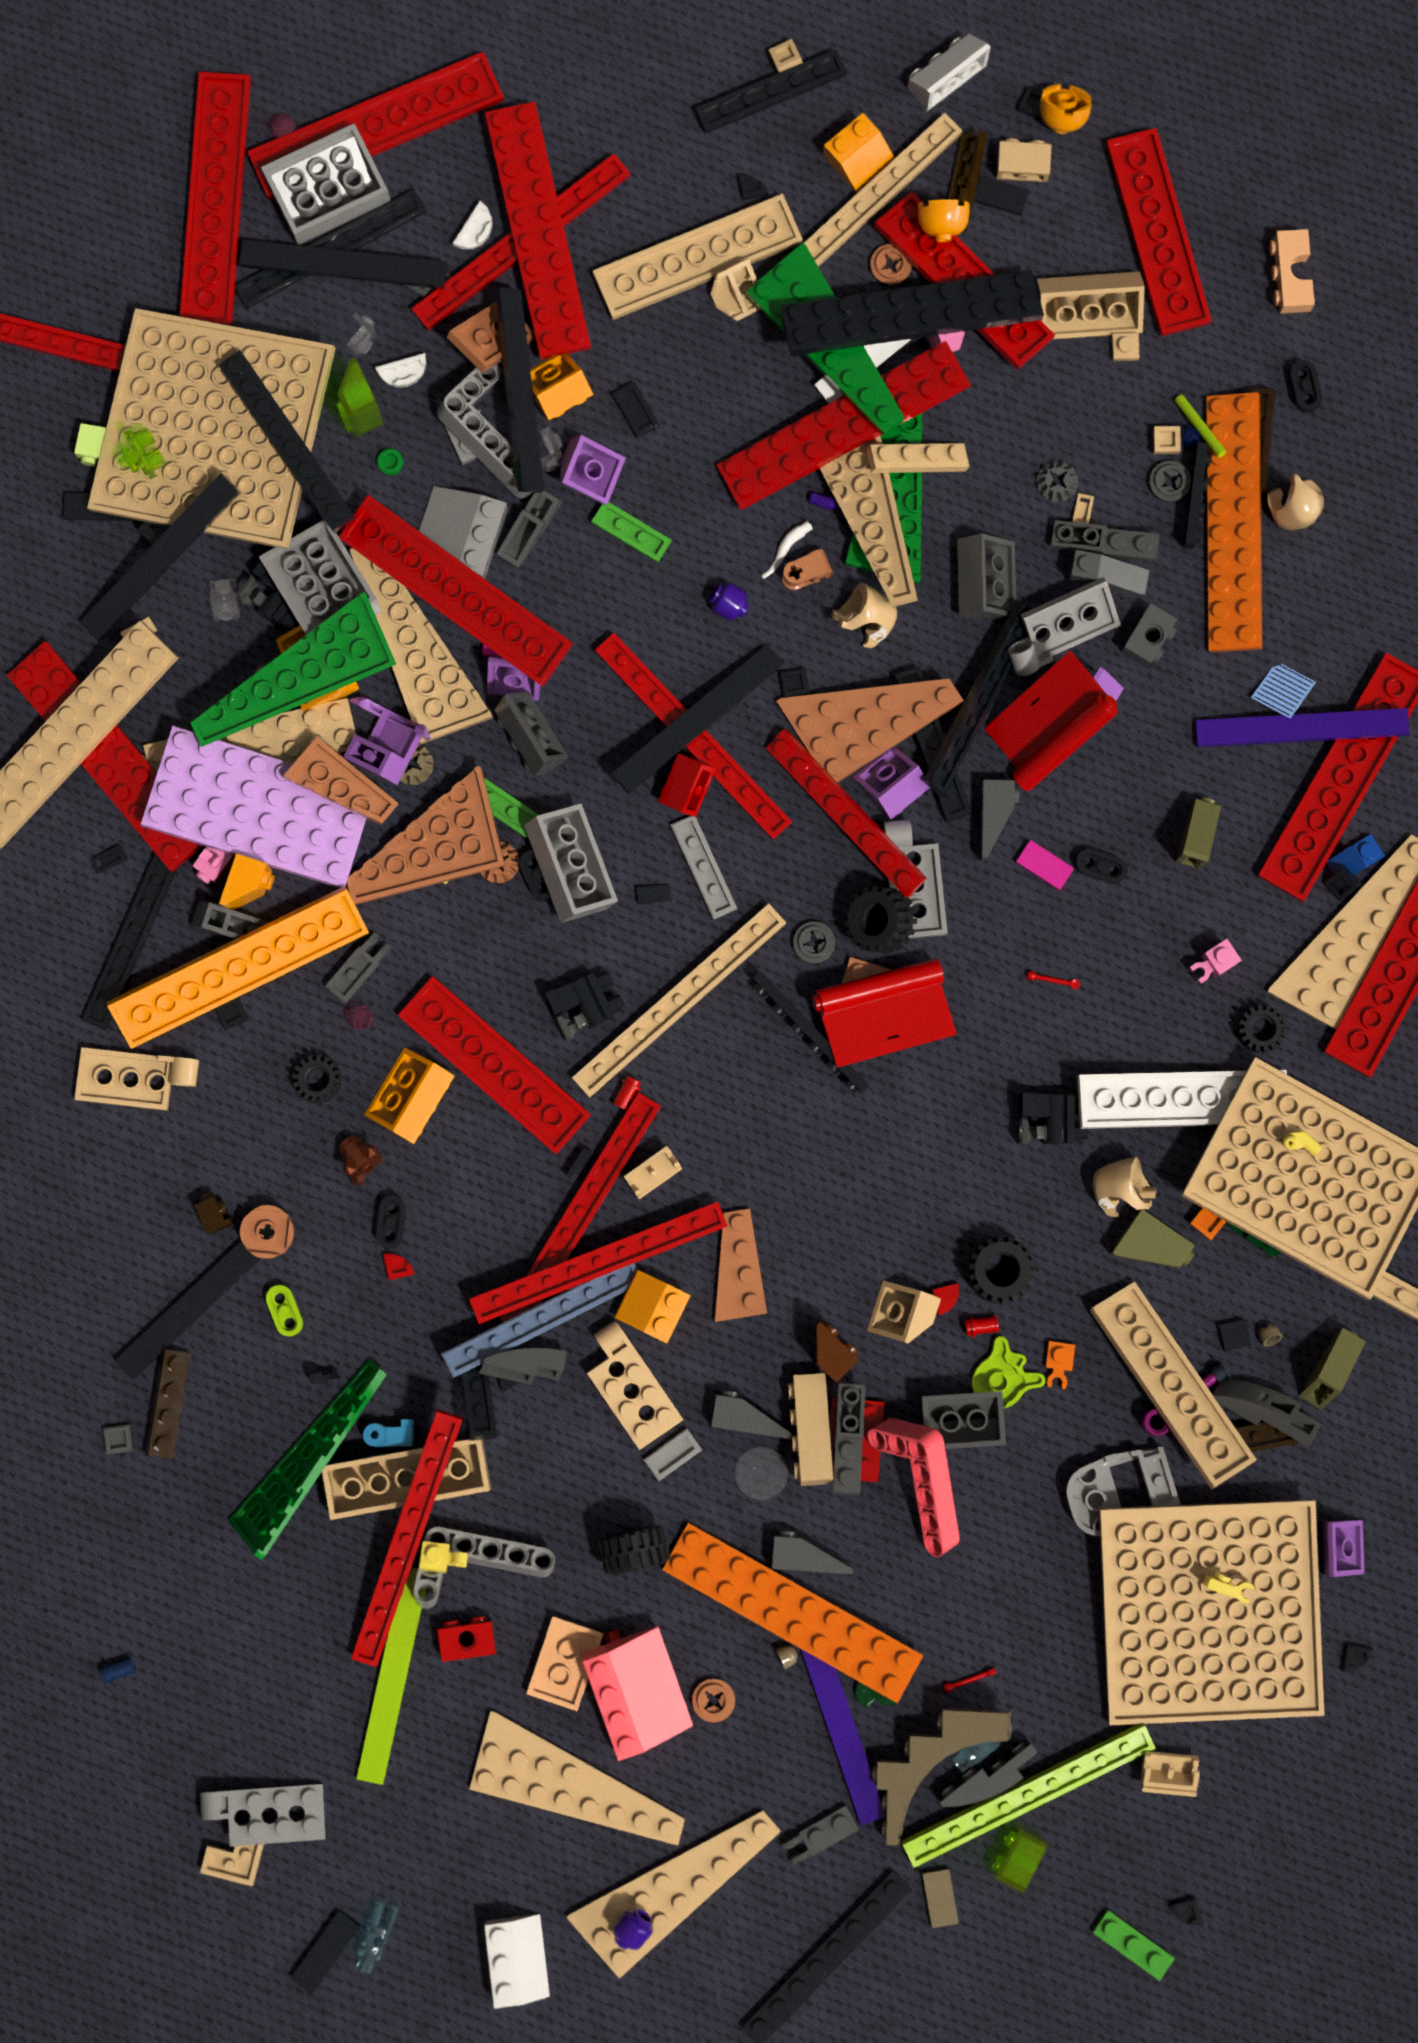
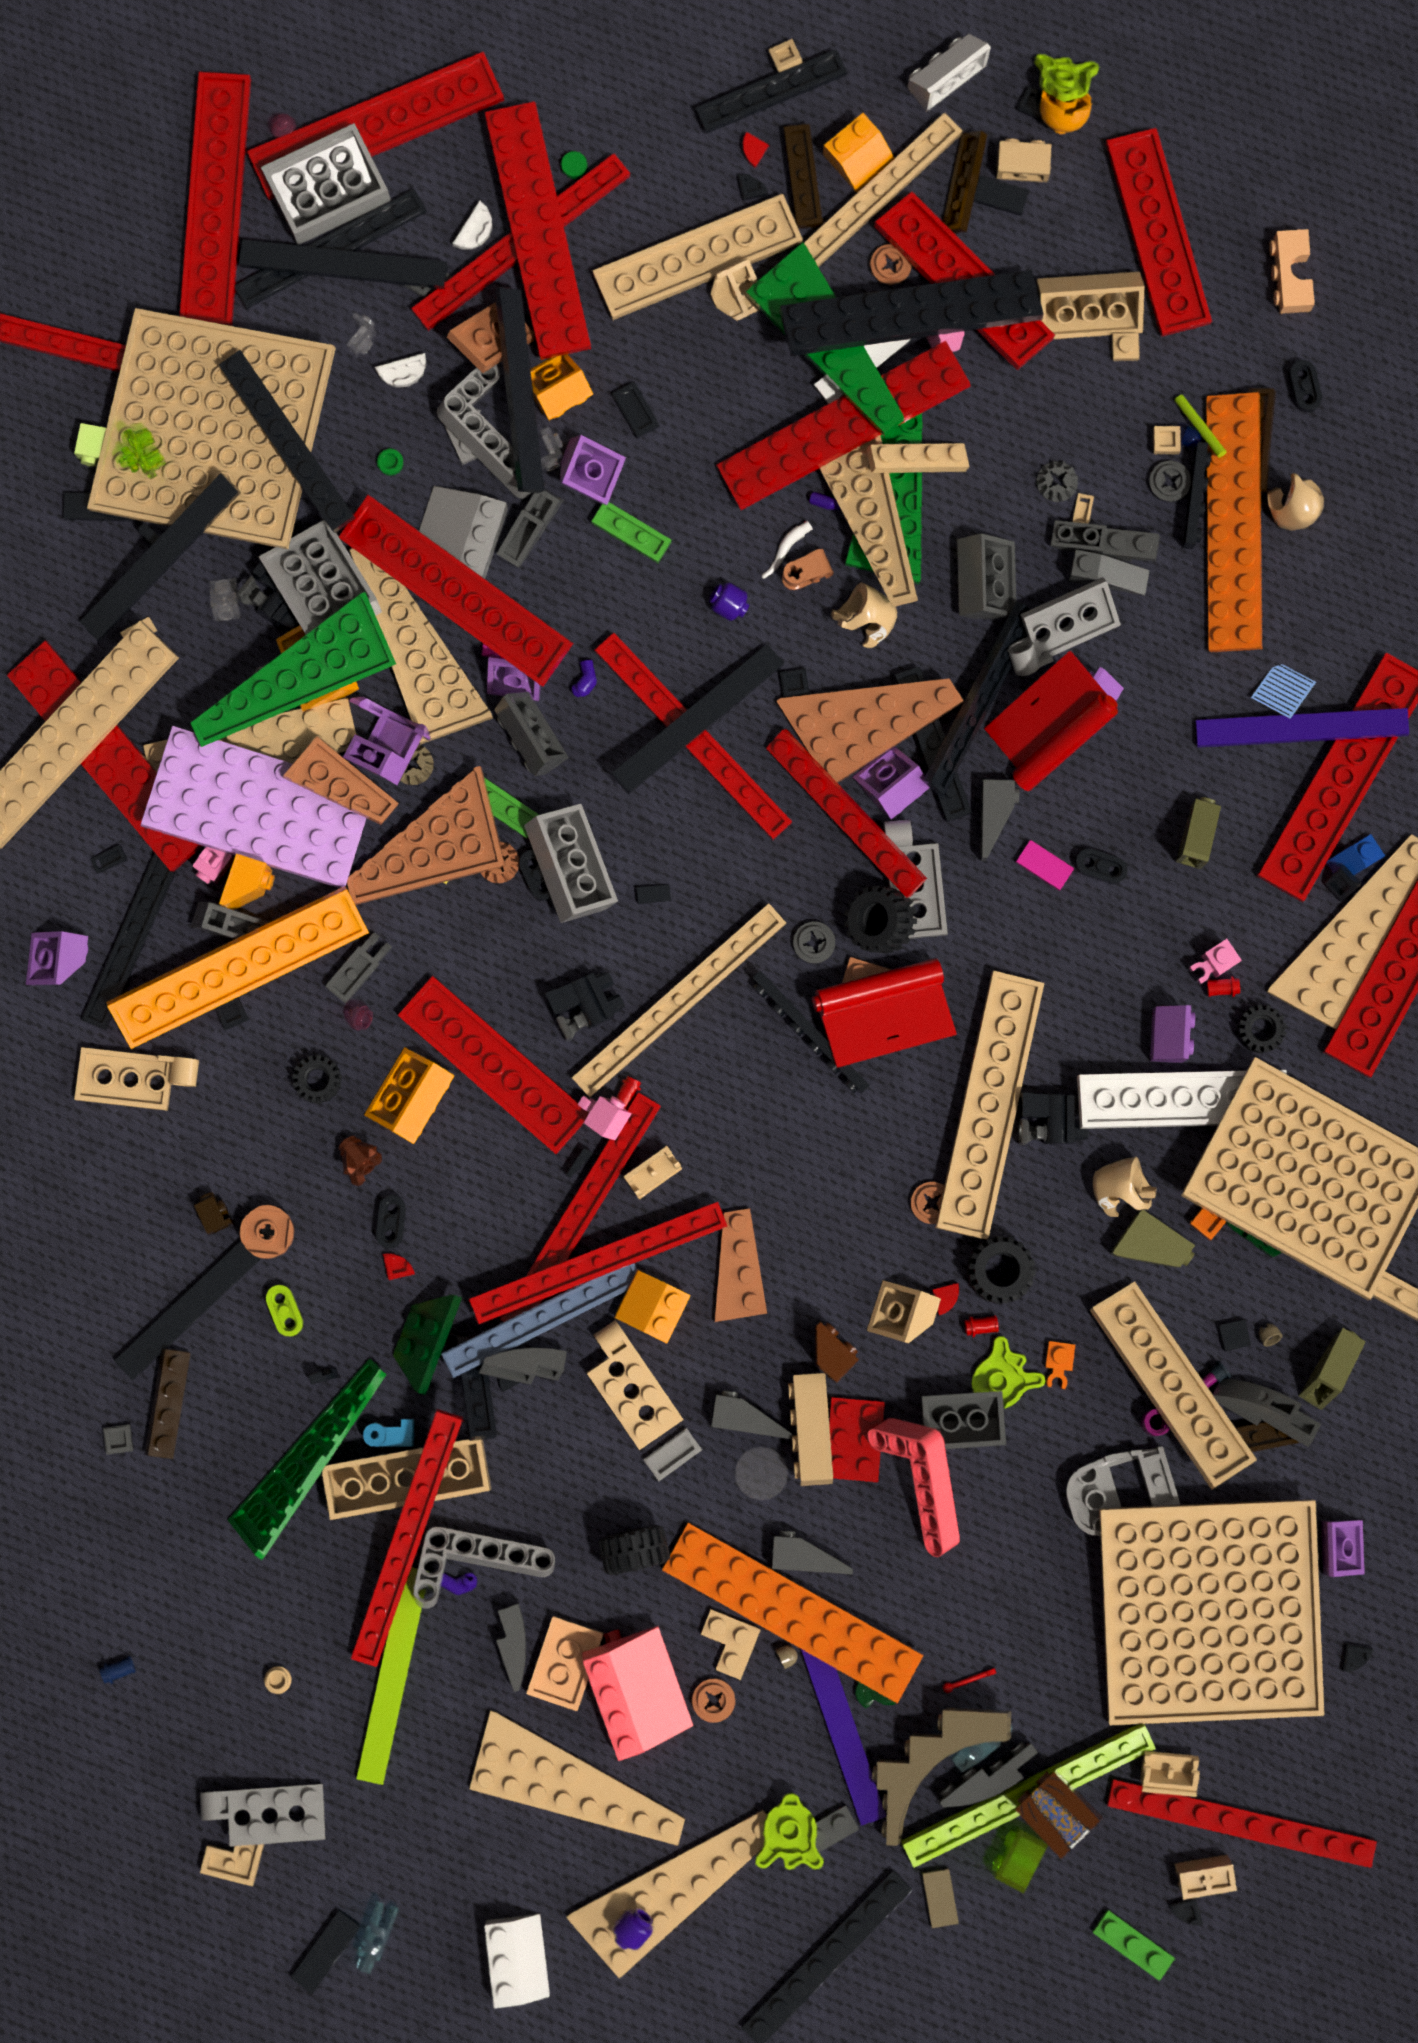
clear neon green slope [336,357,384,437] -> none
light yellow plate [419,1541,468,1573] -> none
red brick [438,1616,497,1662] -> none
red brick [658,753,716,817] -> none
light grey tile [670,816,737,920] -> none
dark grey slope [833,1383,865,1495] -> none
light orange cylinder [918,199,970,242] -> none
red hinge [1026,970,1080,989] -> none
dark grey brick [1122,603,1178,667] -> none
light yellow plate [1203,1572,1254,1603] -> none
light yellow arm [1283,1131,1323,1157] -> none
none -> medium lavender slope [26,931,88,985]
none -> tan plate [264,1666,292,1694]
none -> dark green wing [393,1294,462,1395]
none -> dark purple arm [441,1573,477,1595]
none -> dark grey slope [496,1603,526,1692]
none -> green tile [561,152,587,179]
none -> dark purple arm [571,660,597,697]
none -> bright pink brick [578,1096,632,1140]
none -> tan plate [701,1609,761,1680]
none -> red tile [743,132,769,169]
none -> lime tile [755,1793,823,1870]
none -> dark brown plate [784,124,823,229]
none -> nougat gear [911,1182,944,1224]
none -> tan plate [935,971,1044,1240]
none -> reddish brown slope [1015,1771,1103,1859]
none -> lime tile [1034,54,1099,102]
none -> red plate [1107,1779,1377,1868]
none -> medium lavender slope [1150,1005,1195,1063]
none -> tan hinge [1175,1855,1237,1900]
none -> red pin [1207,976,1240,997]

